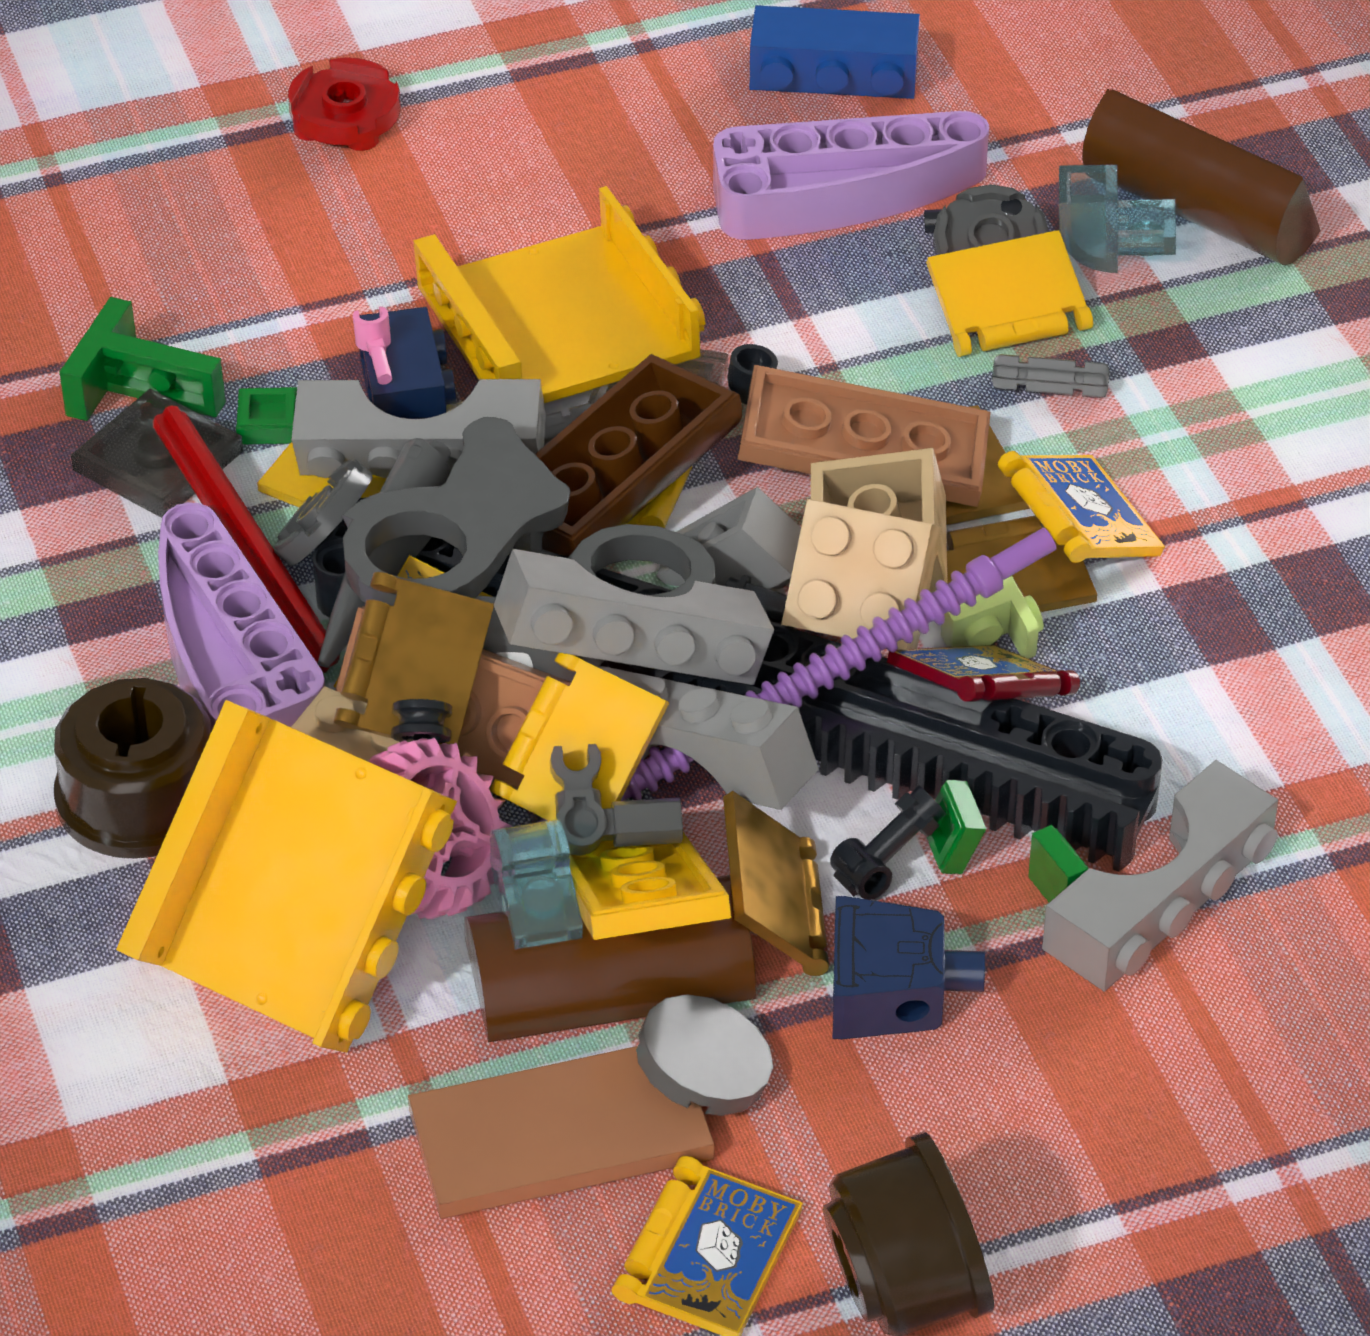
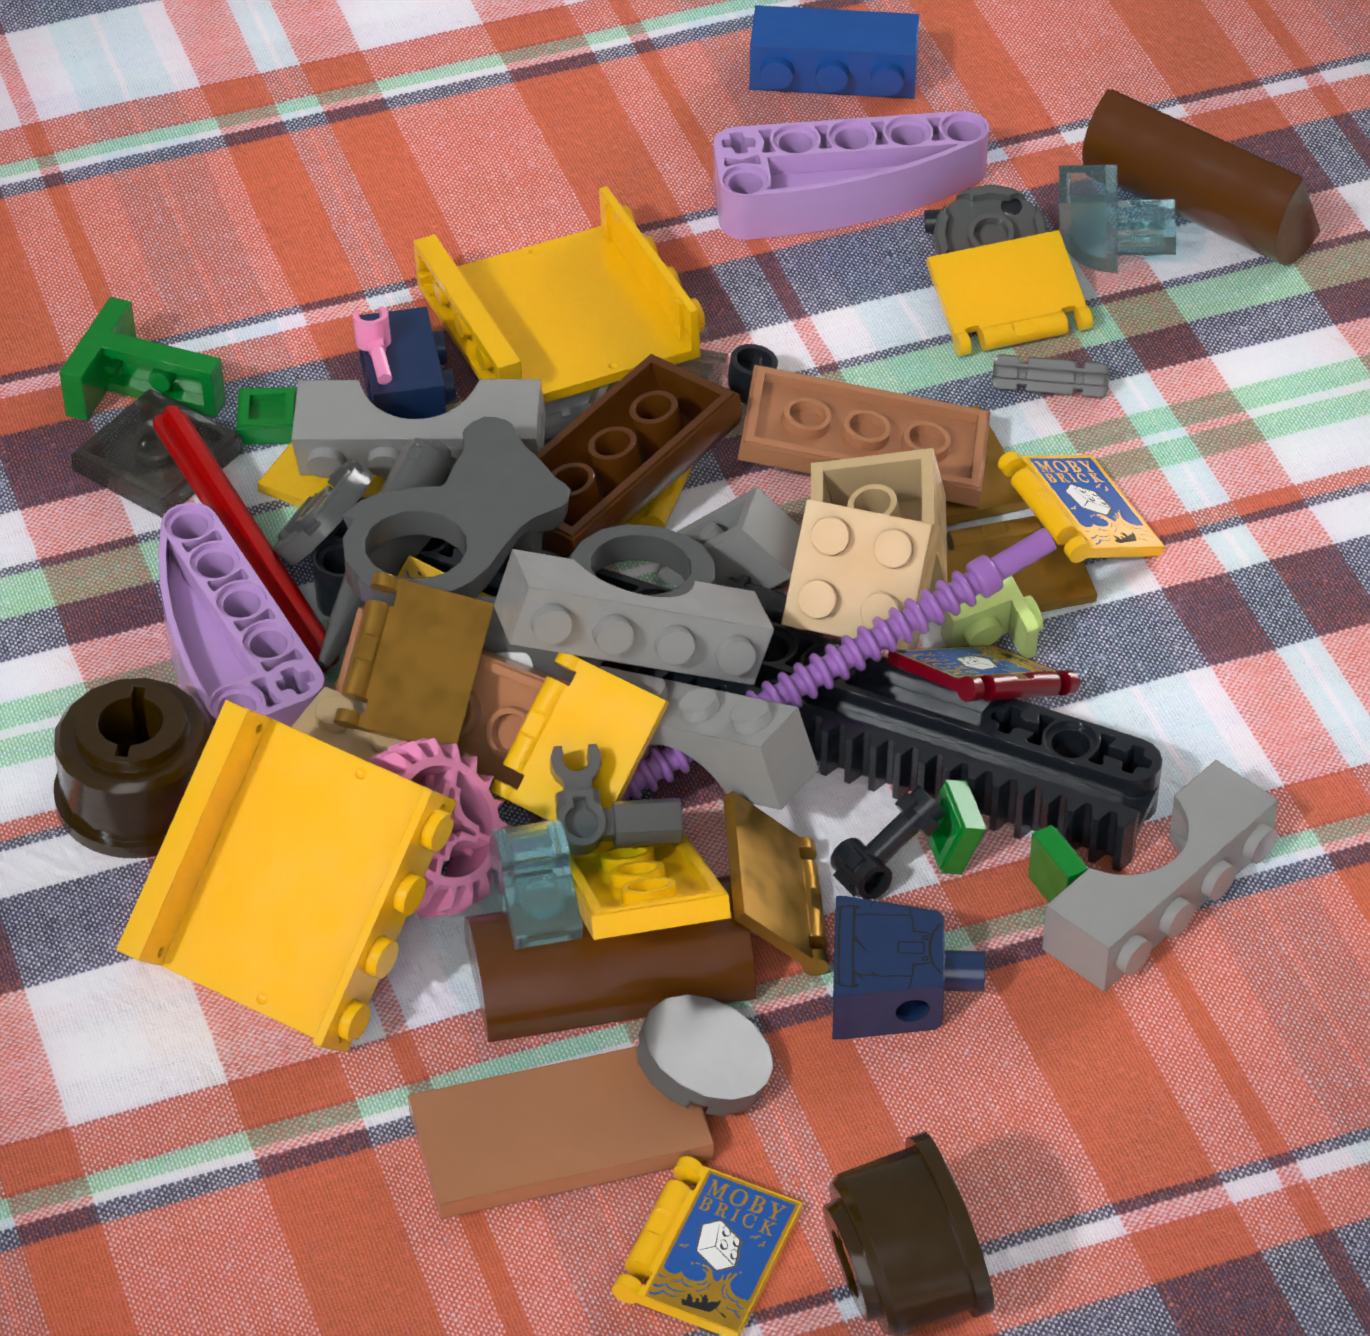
red plate [288,57,401,151] -> none
black bush [391,699,452,744] -> none

